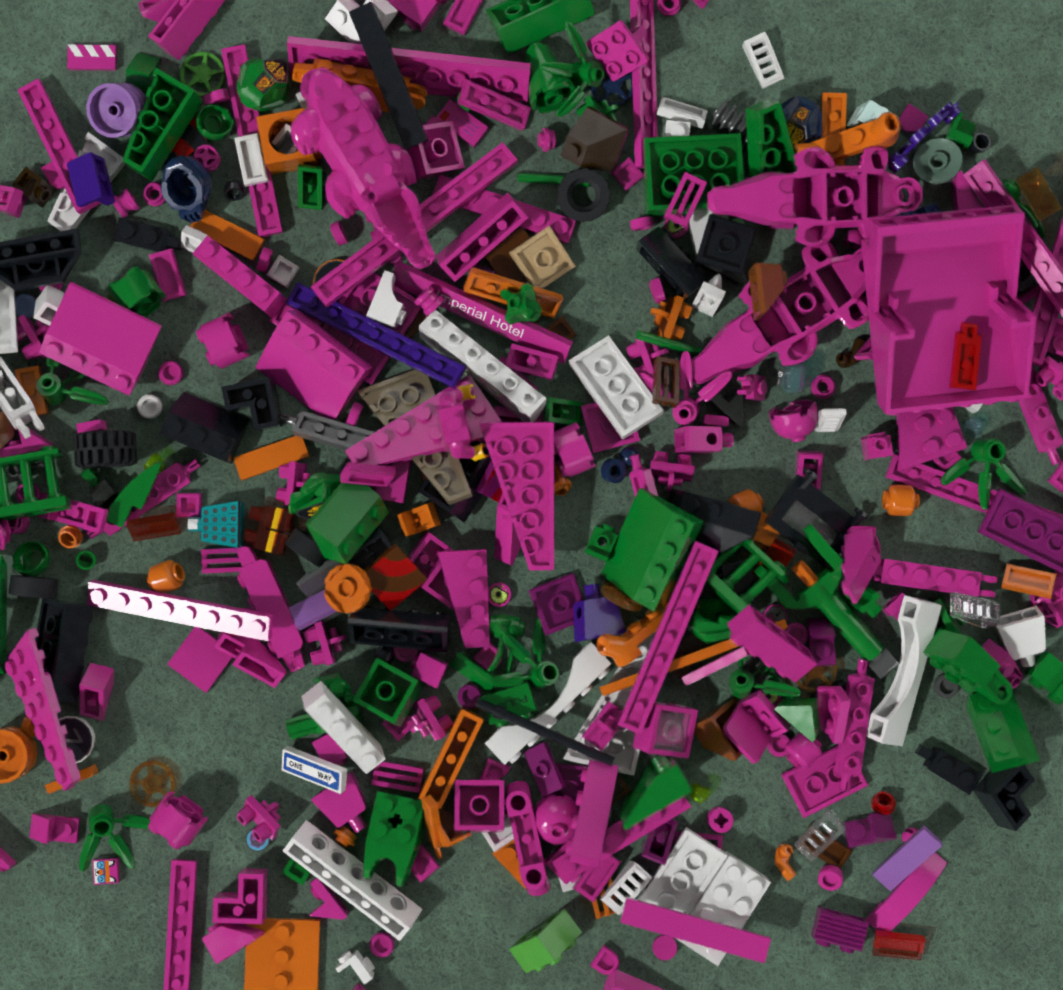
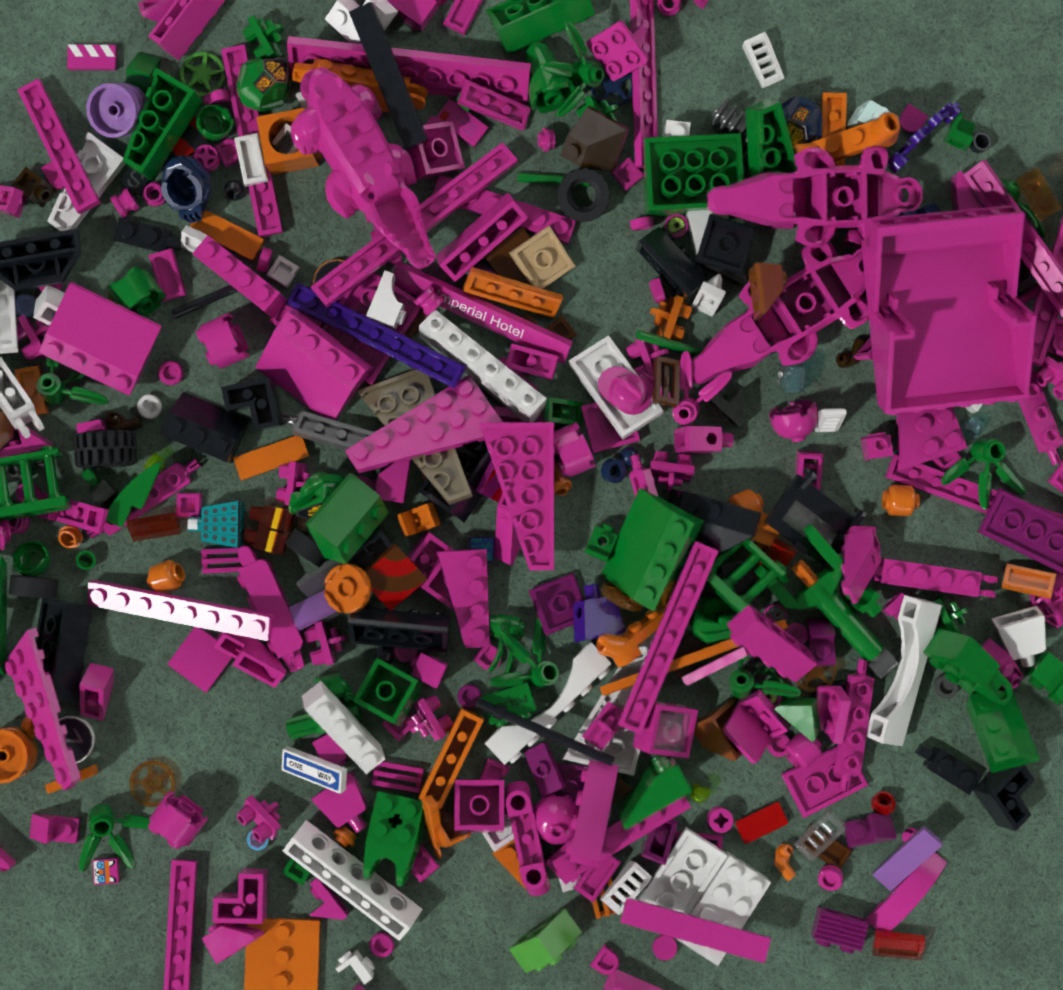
dark purple panel [67,152,115,207] -> none
green slope [298,164,327,210] -> none
dark pink tile [330,220,349,246] -> none
dark pink tile [340,462,396,487] -> none
dark pink tile [346,402,363,426] -> none
dark pink torso [435,384,488,461] -> none
green slope [450,651,495,693] -> none
tile [488,582,511,607] -> none
green rock [500,282,542,325] -> none
white tile [656,97,708,129] -> none
dark pink tile [663,172,707,228] -> none
dark pink tile [702,414,729,428] -> none
dark pink plate [737,374,767,401] -> none
dark pink plate [811,375,835,399] -> none
sand green dish [913,138,963,184] -> none
red hinge [949,322,982,390] -> none
clear slope [950,592,1000,629] -> none
none -> dark brown arm [106,411,143,431]
none -> black tile [119,167,150,197]
none -> black bar [172,285,238,319]
none -> dark pink tile [214,139,239,168]
none -> green hips [242,15,285,60]
none -> tile [470,537,494,562]
none -> dark pink piece [597,366,652,415]
none -> red tile [734,801,789,844]

